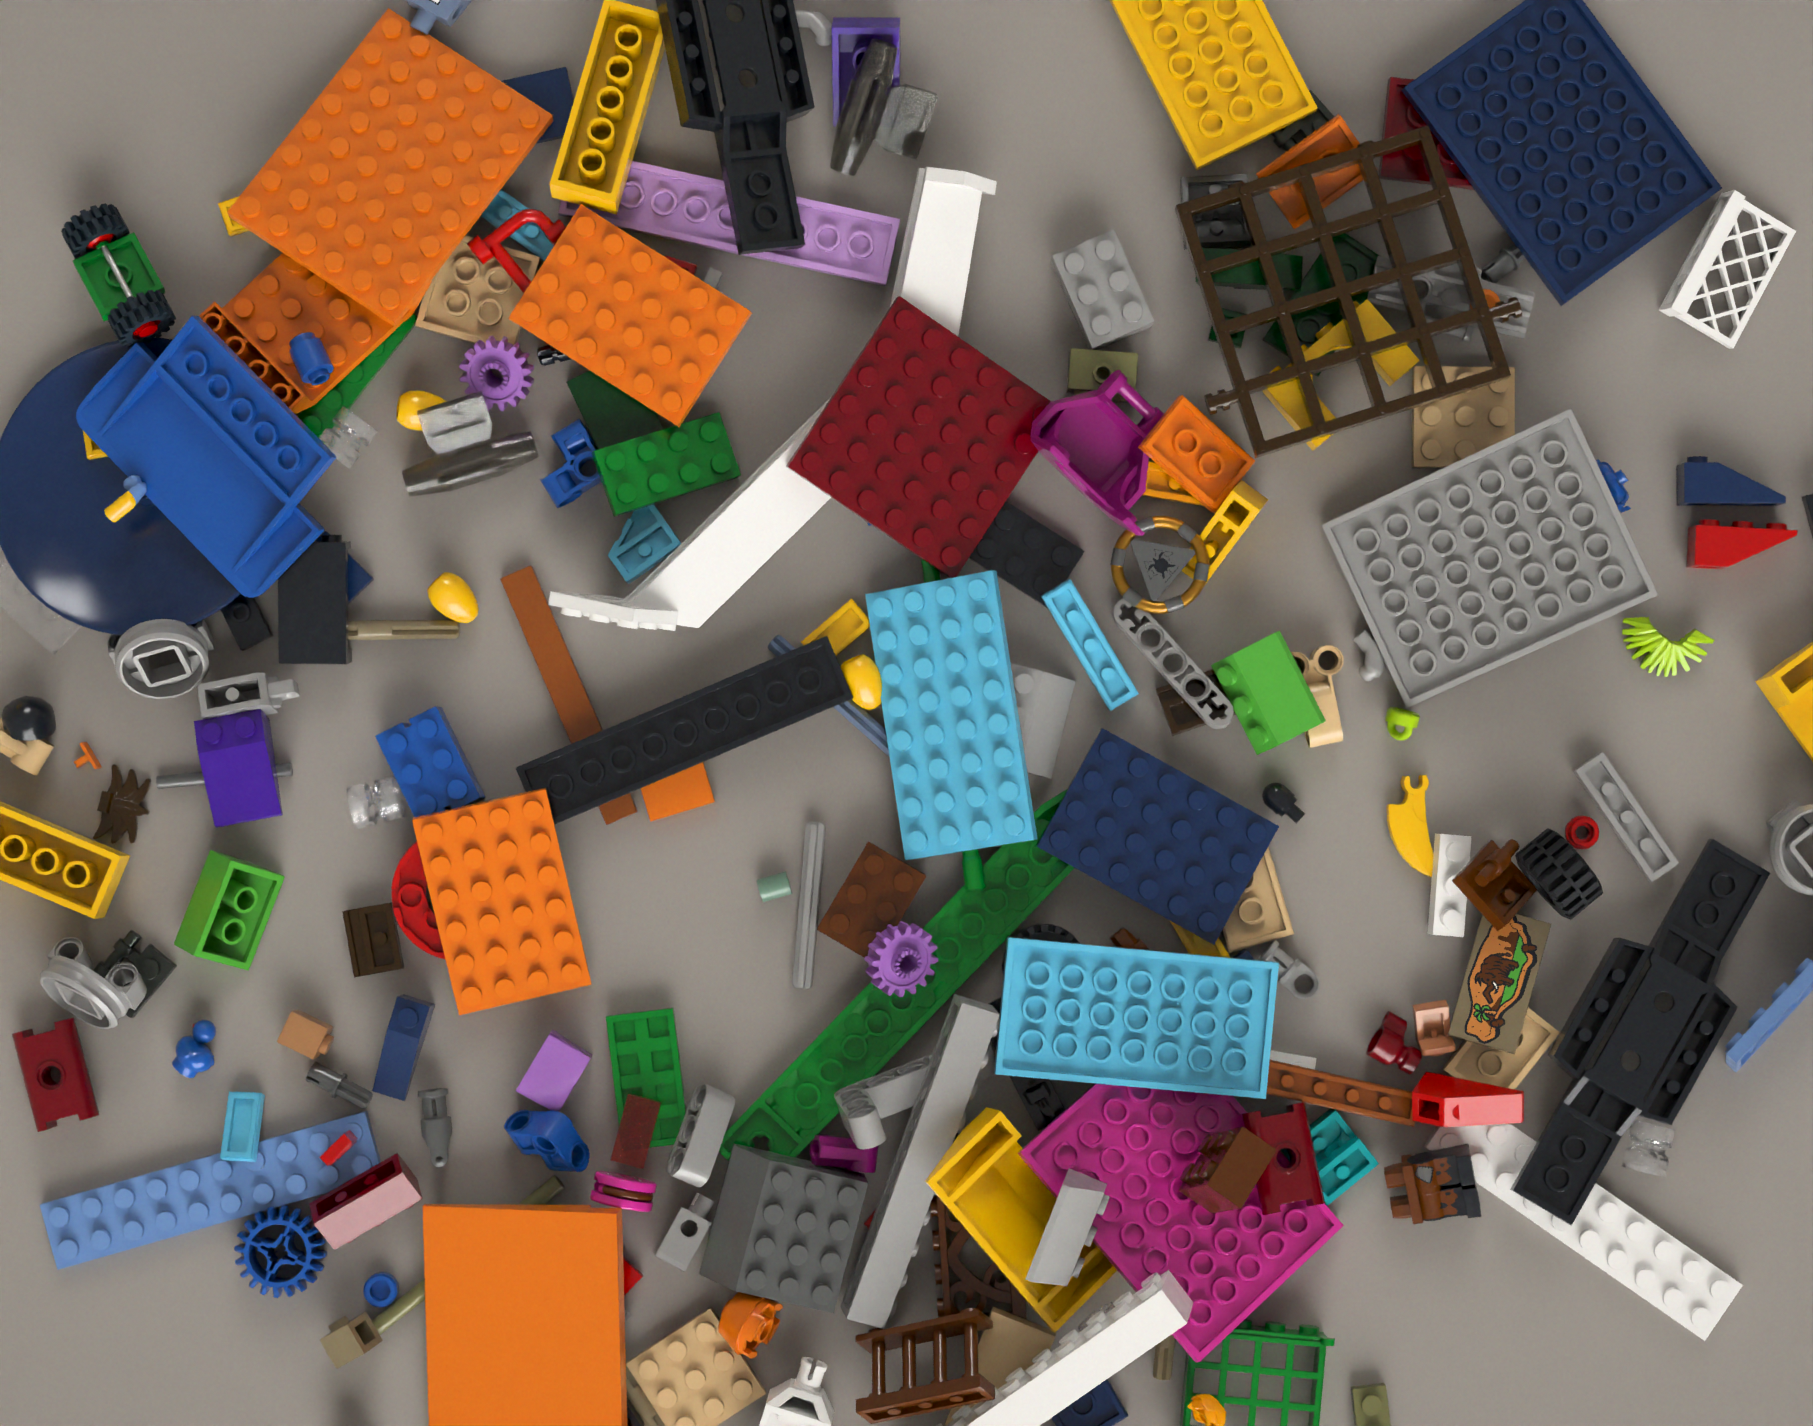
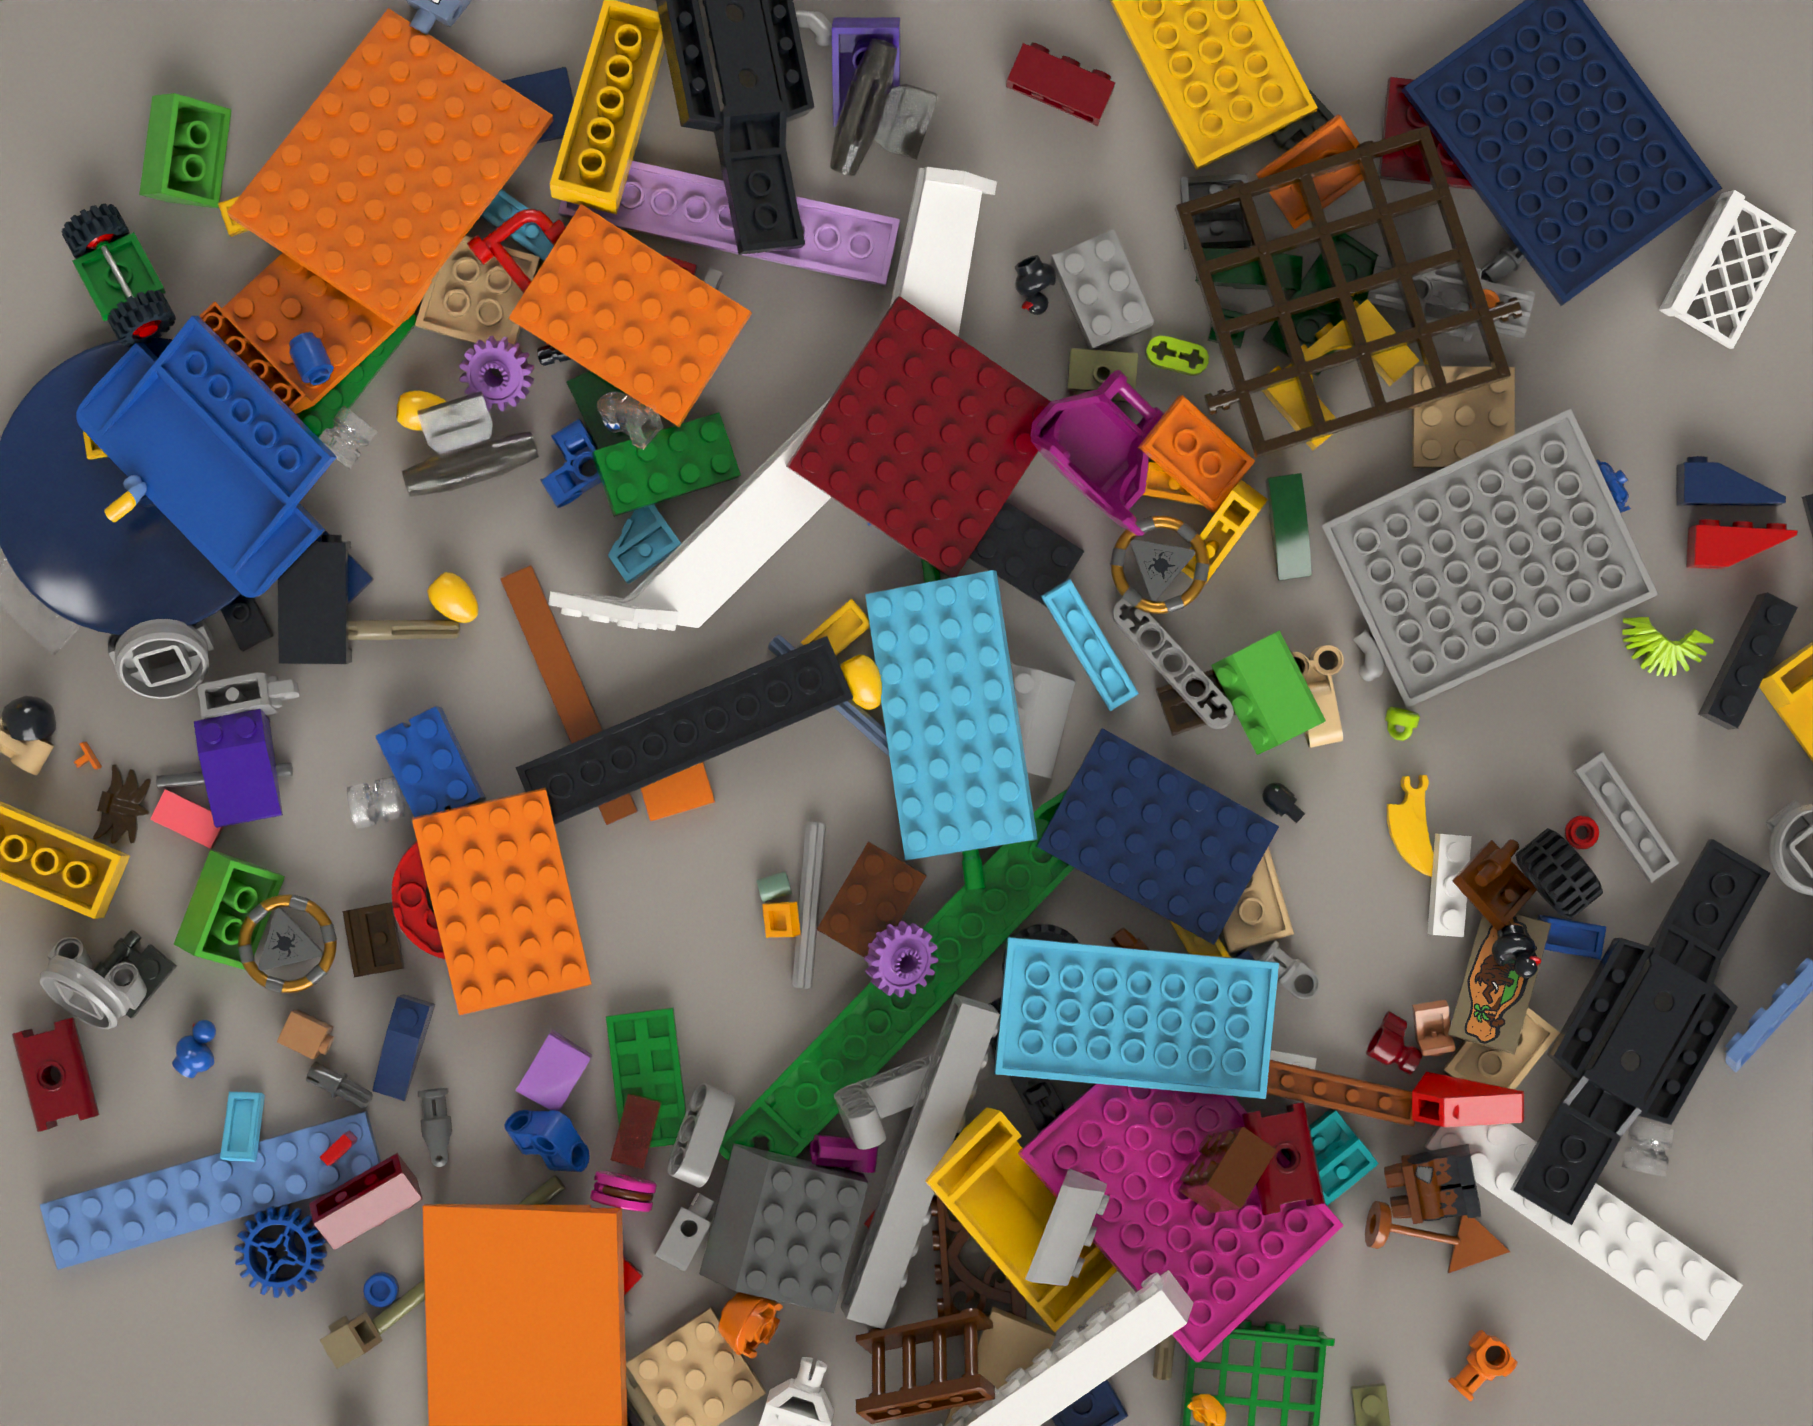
none -> bright green slope [139,93,231,208]
none -> coral tile [150,789,224,849]
none -> piece [238,894,337,993]
none -> clear leg [597,392,663,450]
none -> light orange plate [762,901,801,938]
none -> dark red brick [1006,43,1116,126]
none -> black animal [1015,255,1056,315]
none -> lime beam [1145,335,1209,376]
none -> dark green slope [1265,473,1312,581]
none -> dark orange piece [1365,1201,1510,1273]
none -> orange connector [1448,1330,1518,1402]
none -> black animal [1492,925,1541,978]
none -> blue tile [1537,914,1606,960]
none -> black brick [1698,592,1798,730]

